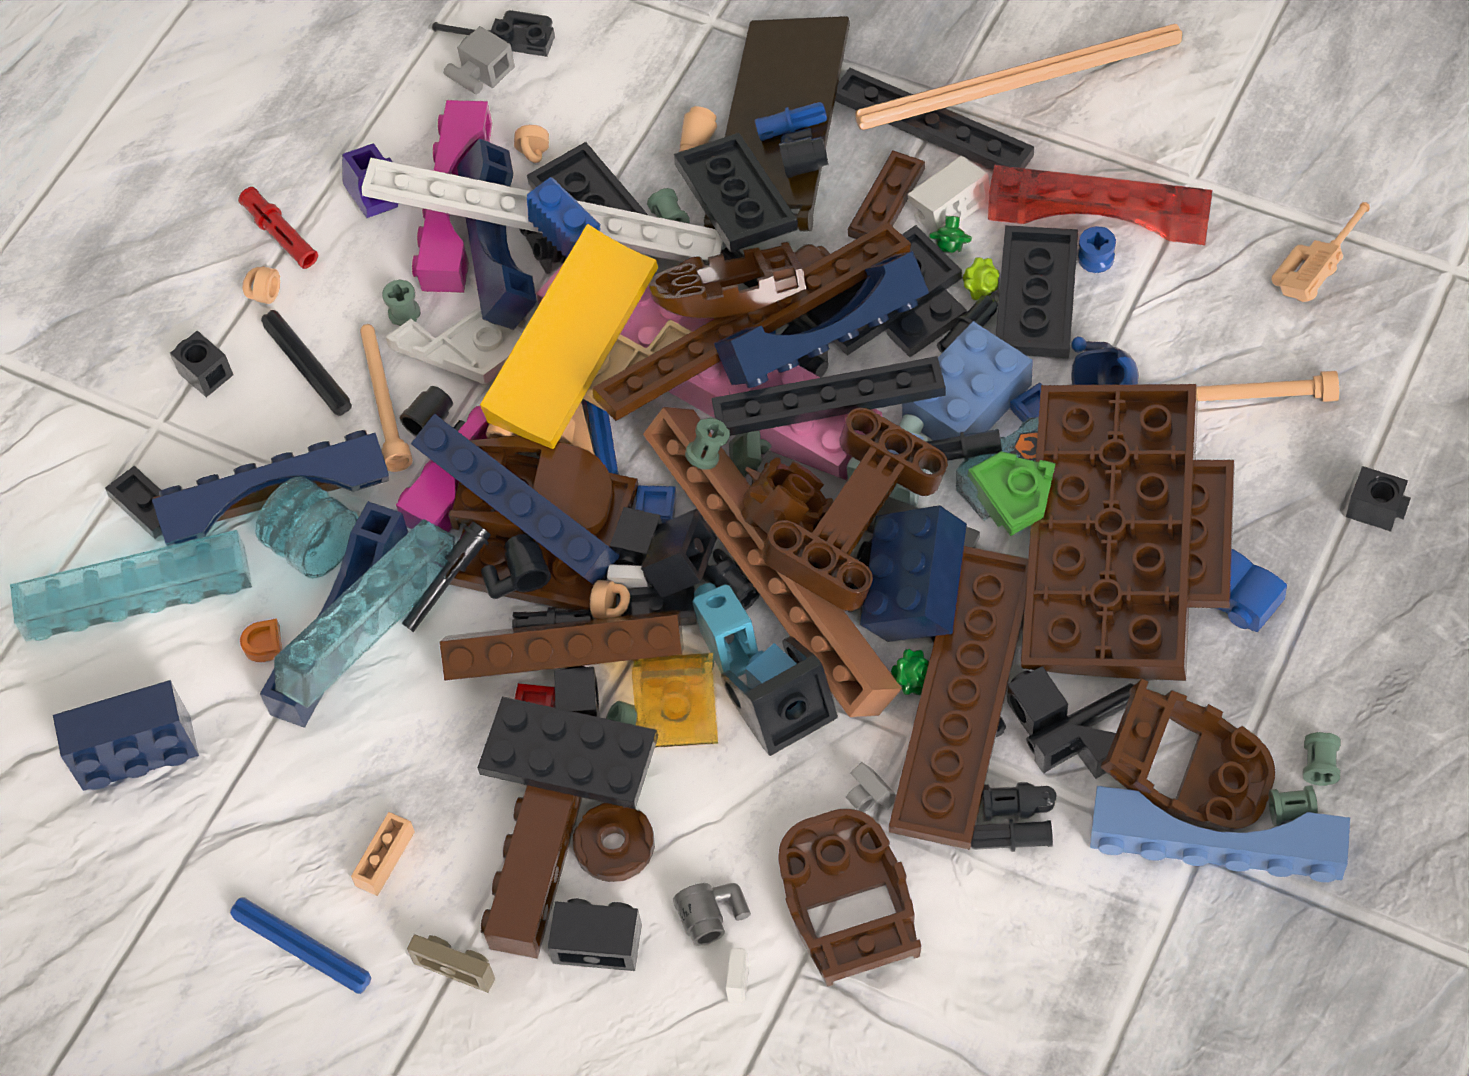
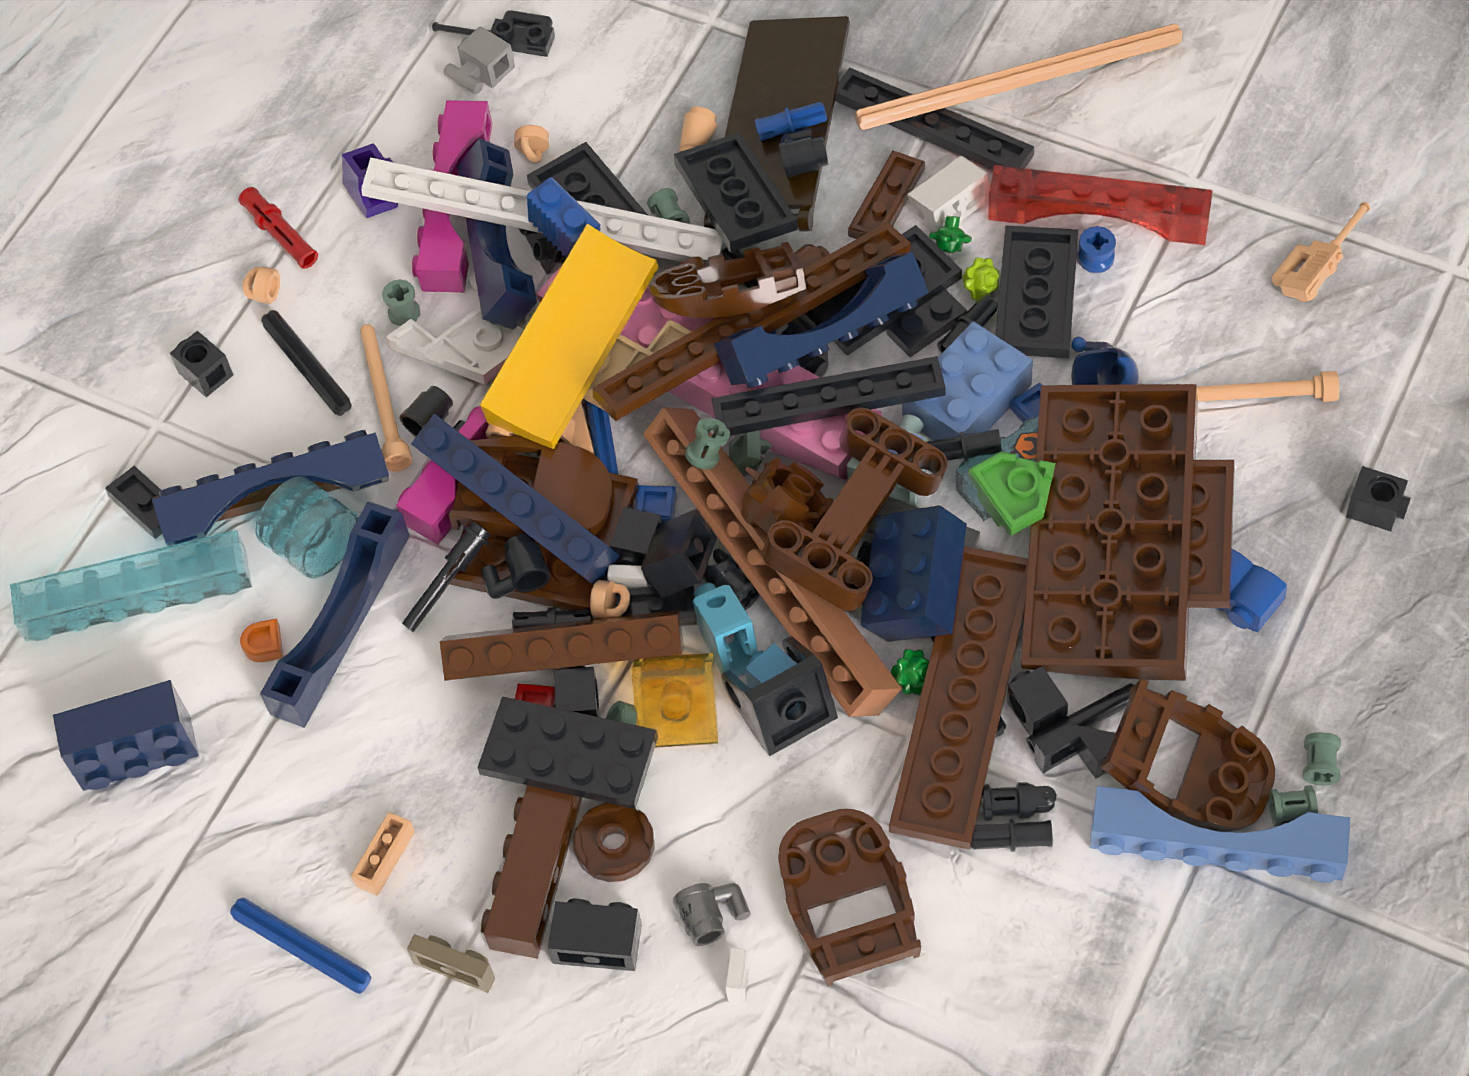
clear light blue brick [274,519,455,708] -> none
light grey tile [845,762,896,813] -> none

